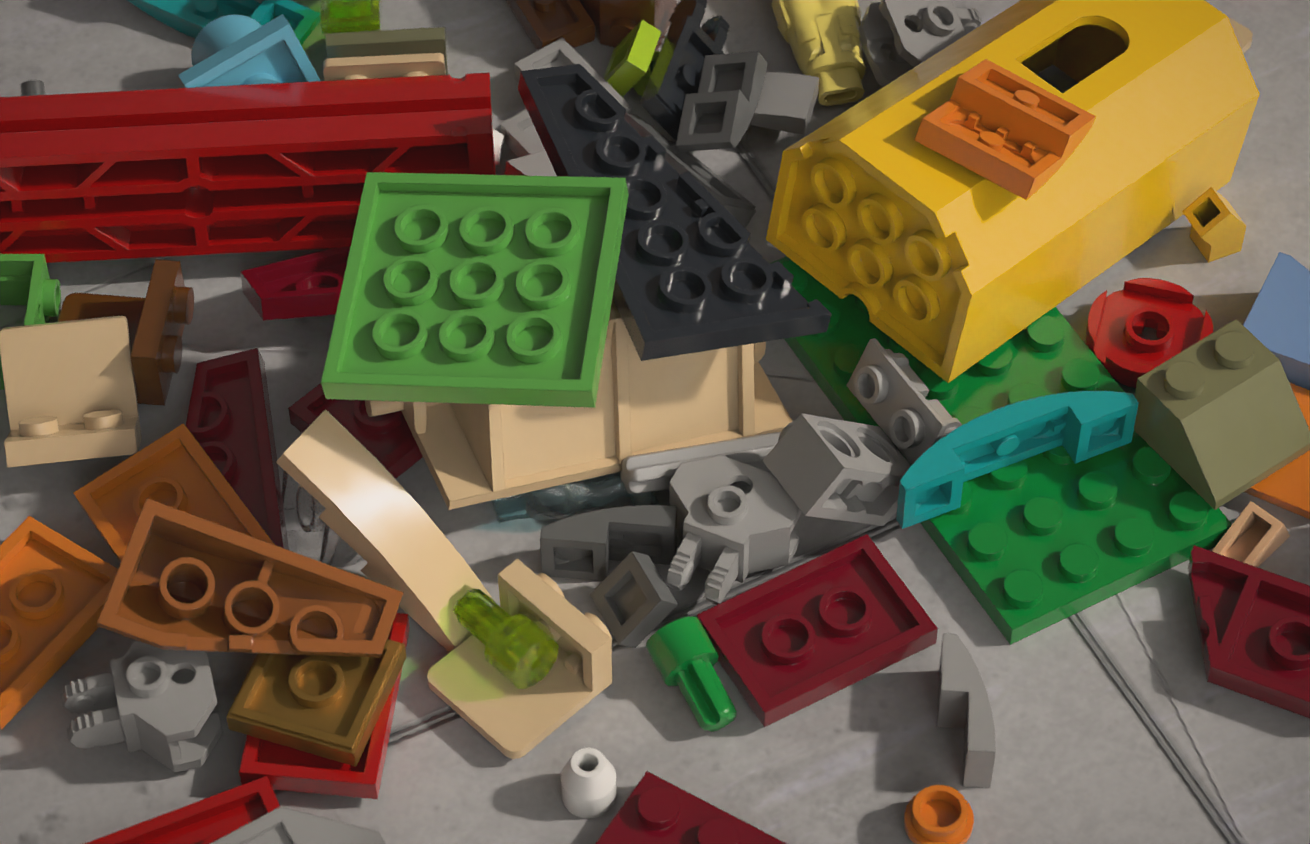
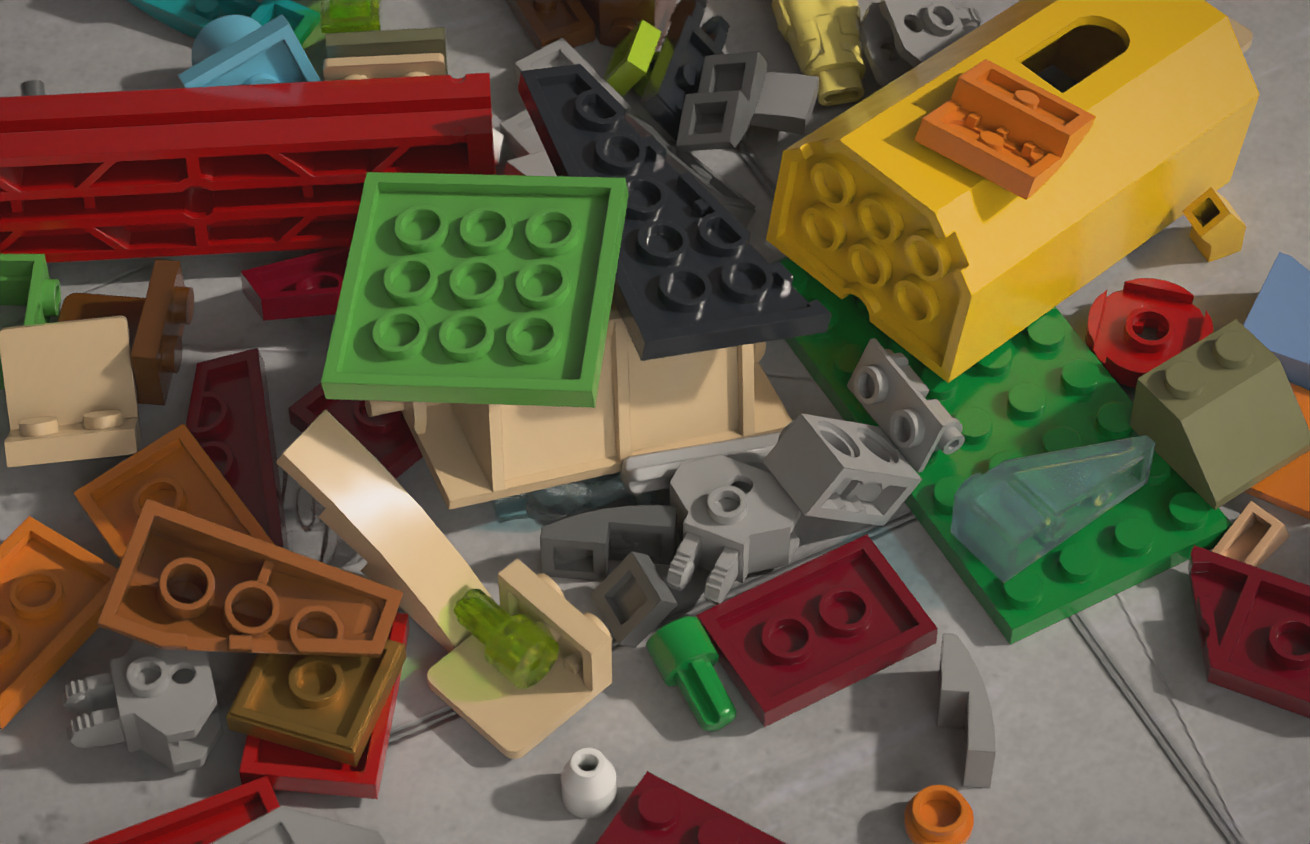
teal slope [896,391,1139,529] -> none
none -> clear light blue slope [951,435,1156,583]

